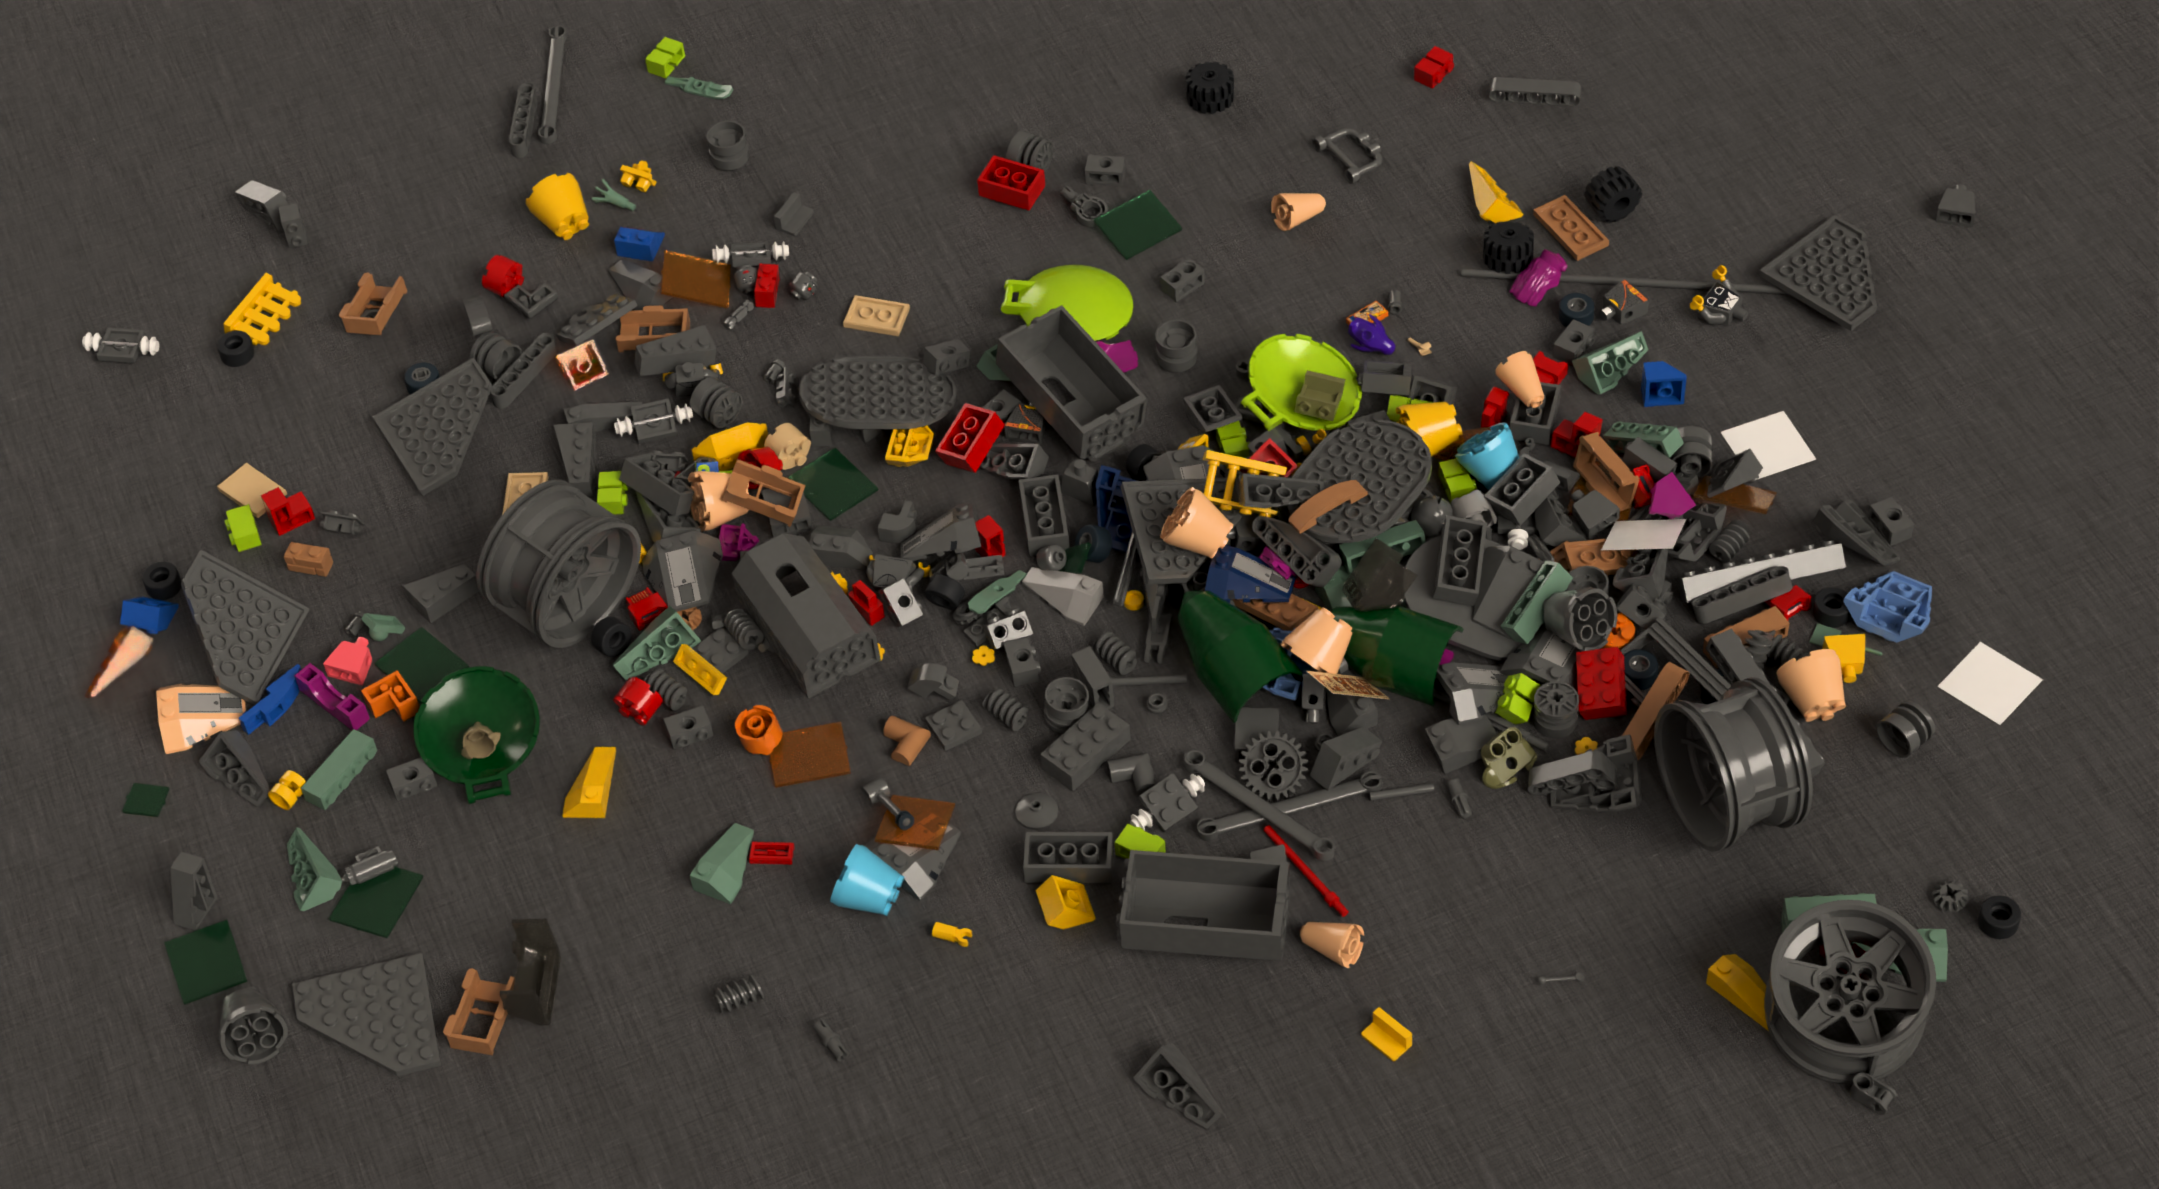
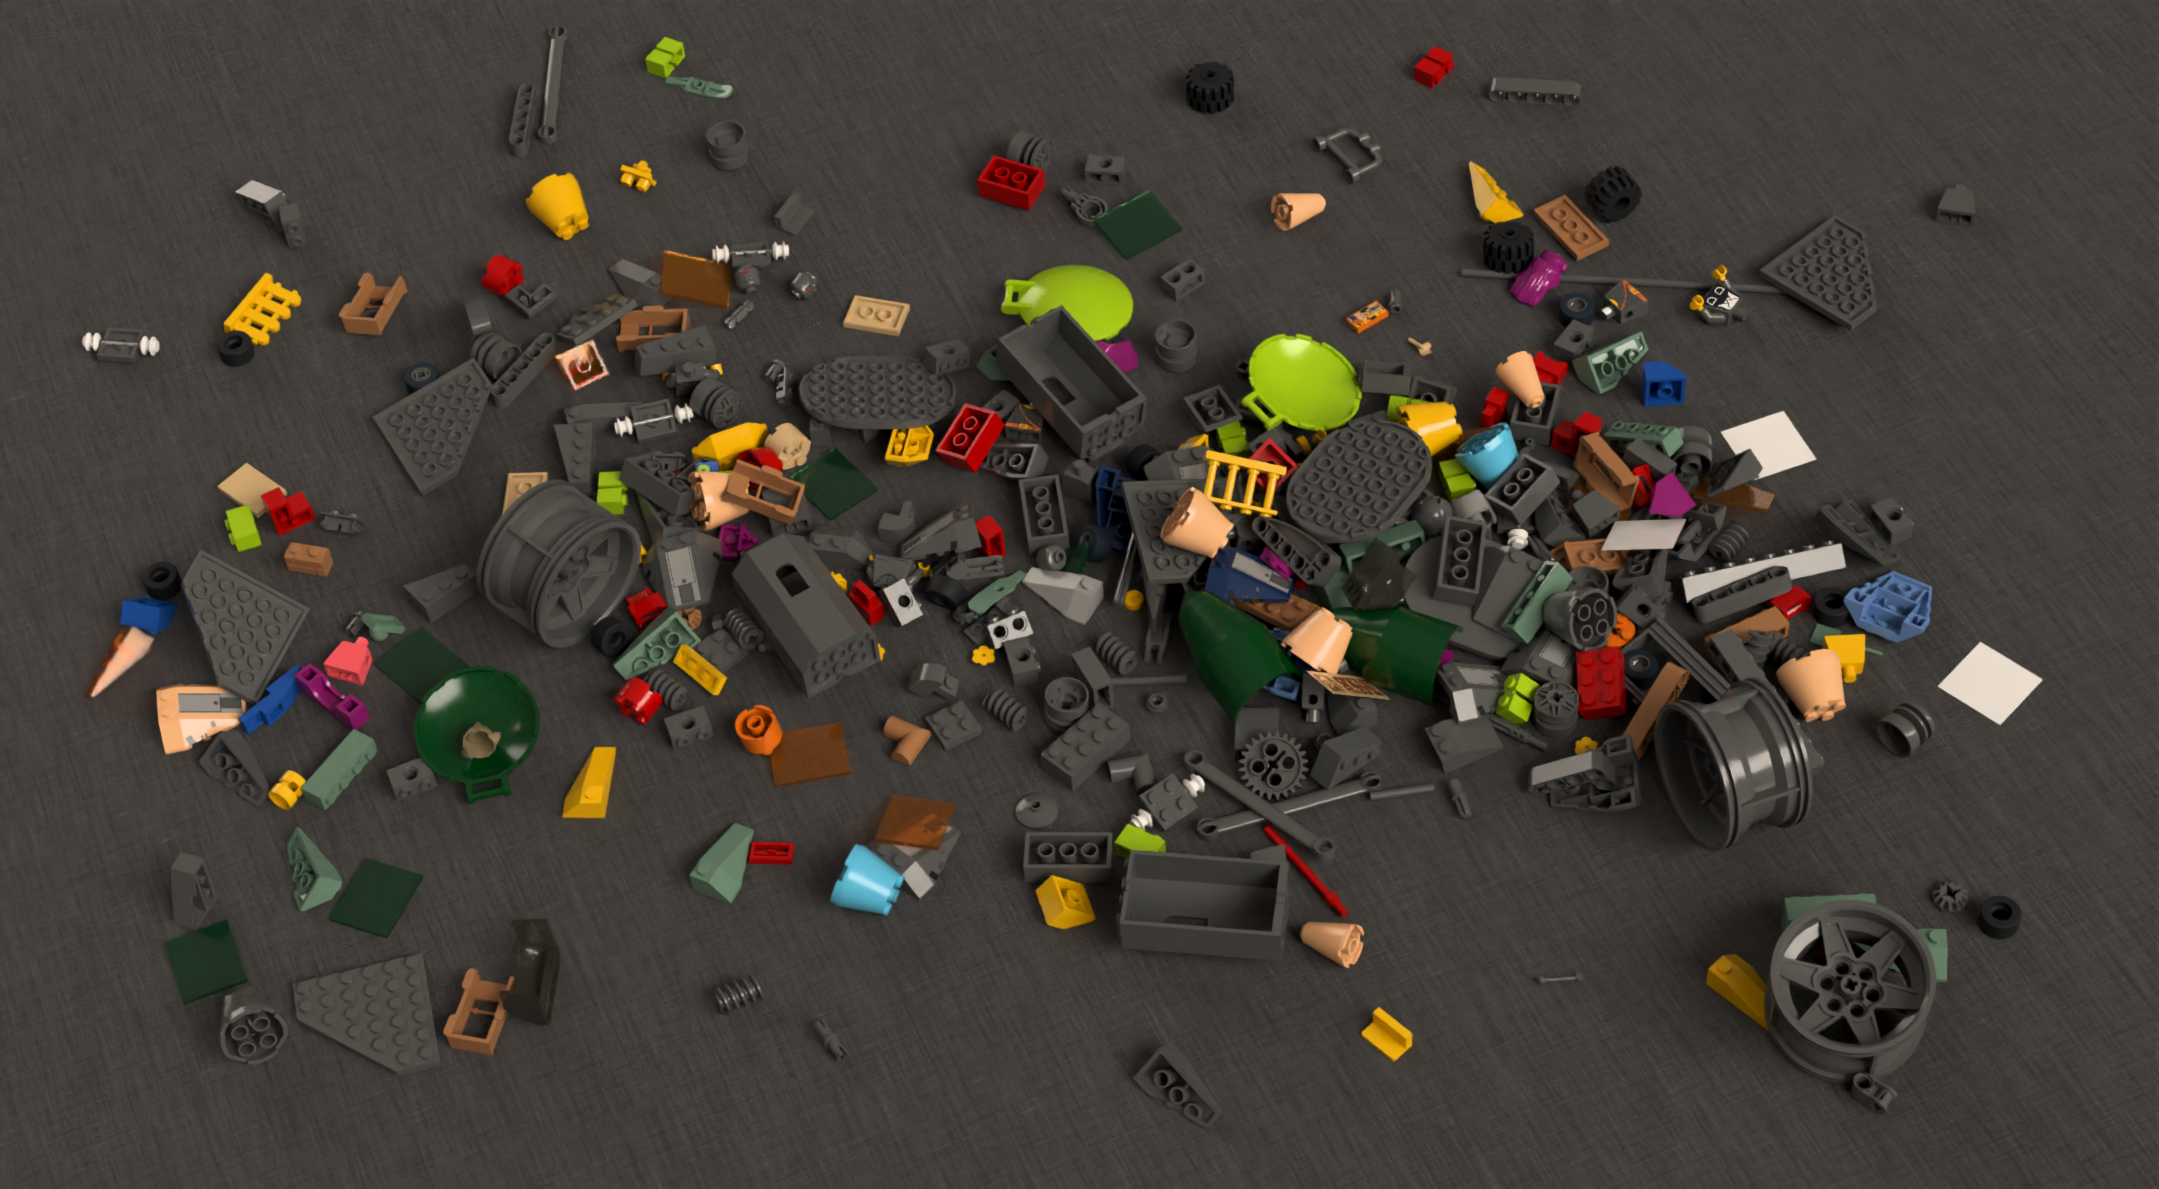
clear green piece [122,783,169,817] -> none
dark grey piece [341,846,398,885] -> none
orange brick [361,670,420,722] -> none
sand green piece [592,179,636,211] -> none
blue slope [614,227,665,262] -> none
red piece [754,263,780,308] -> none
dark grey piece [861,777,914,830] -> none
yellow bar [932,922,972,947] -> none
dark grey wedge [1238,473,1324,508] -> none
medium nougat slope [1288,480,1368,534] -> none
olive panel [1294,370,1346,421] -> none
dark purple animal [1348,314,1396,355] -> none
olive piece [1481,727,1537,789] -> none

